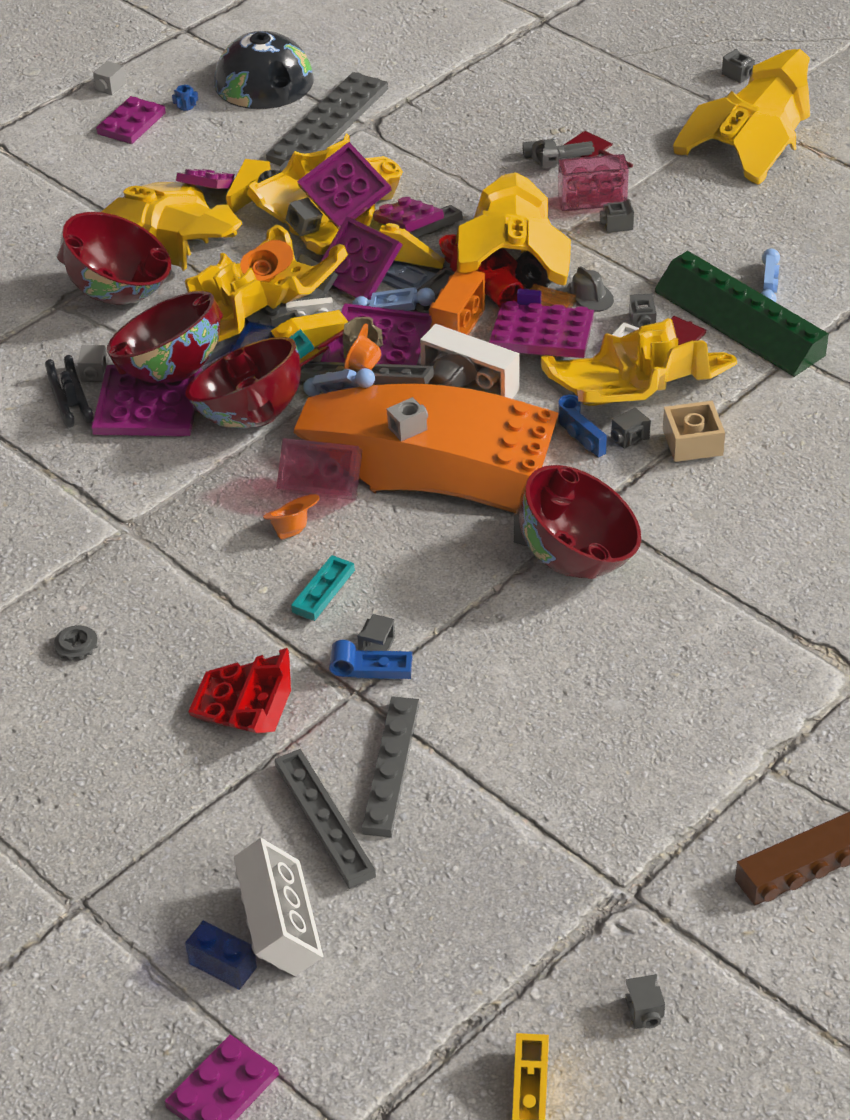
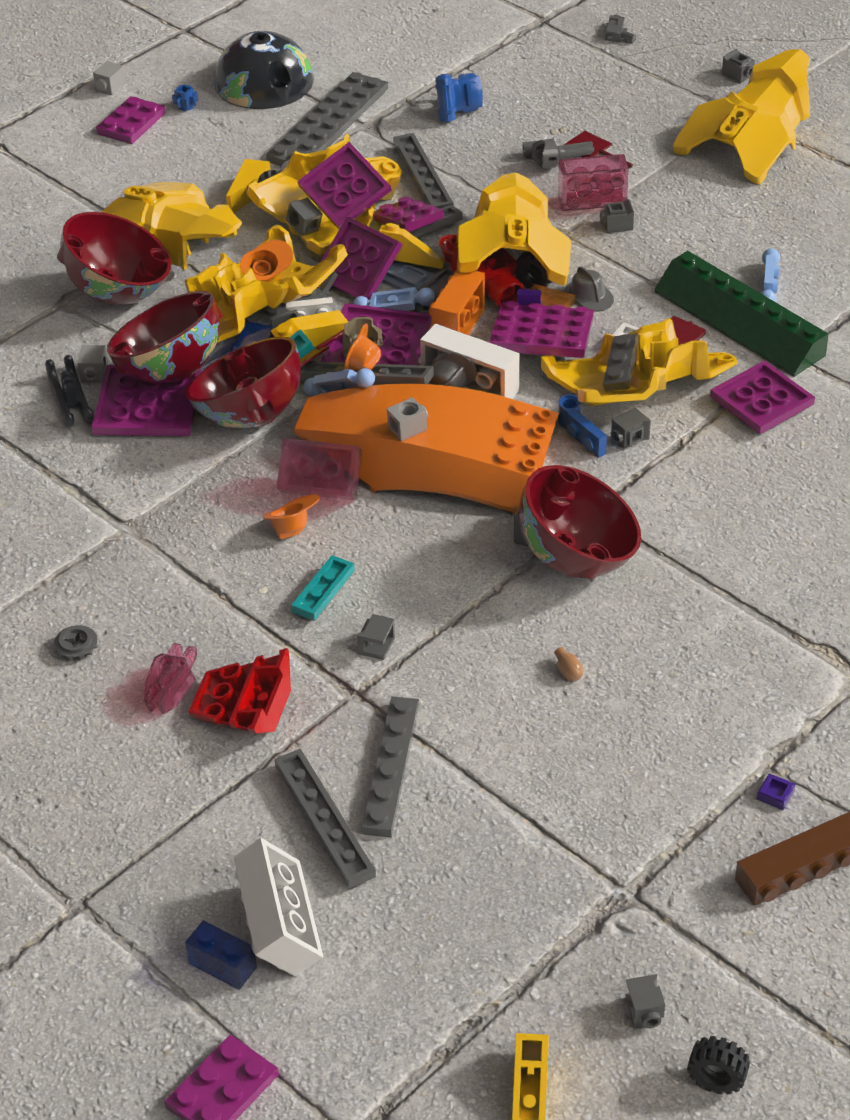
magenta plate [176,169,235,189] -> none
blue plate [329,640,413,679] -> none
dark grey window [629,293,657,328] -> none
tan brick [663,401,725,462] -> none
none -> clear pink hinge [144,643,198,714]
none -> dark grey plate [393,133,454,209]
none -> blue piece [435,73,483,123]
none -> medium nougat cylinder [554,647,584,682]
none -> dark grey plate [603,333,638,391]
none -> dark grey piece [606,14,636,42]
none -> black tyre [687,1036,750,1095]
none -> magenta plate [710,360,815,434]
none -> dark purple tile [756,773,796,810]

